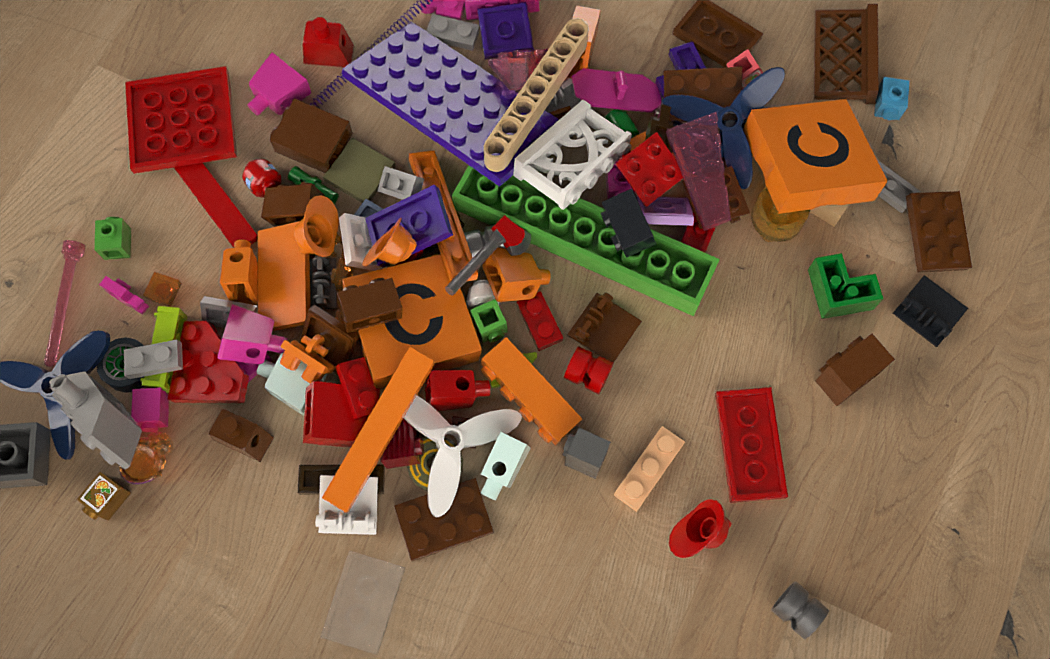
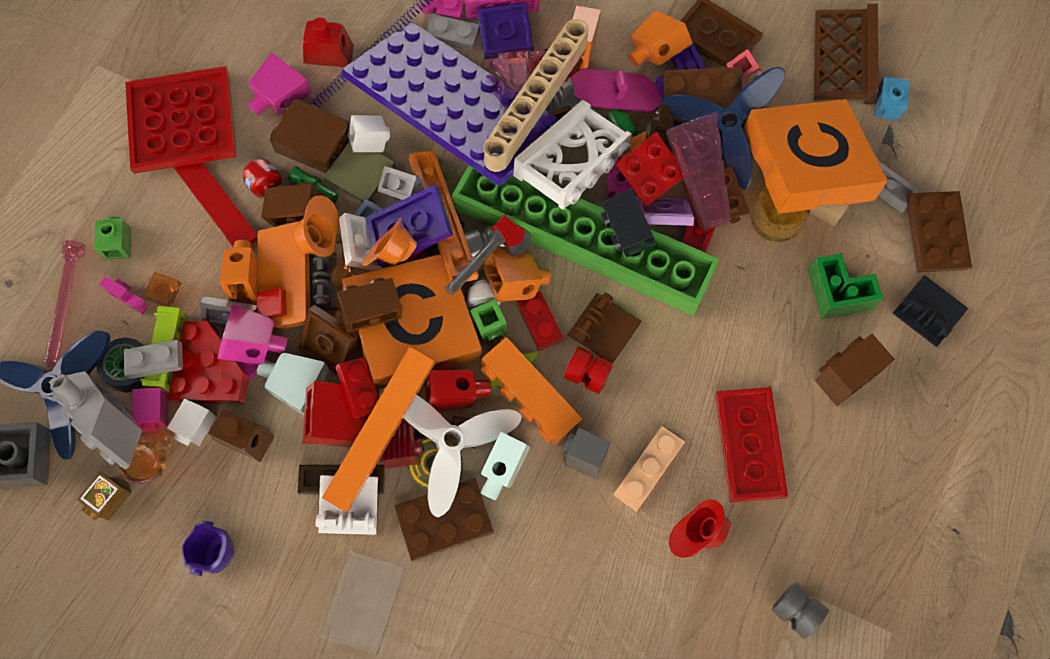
orange hips [280,334,336,384] -> none
none -> white brick [167,399,216,446]
none -> dark purple cap [182,521,235,576]
none -> red tile [257,287,286,319]
none -> white brick [348,115,390,152]
none -> orange torso [628,10,693,67]

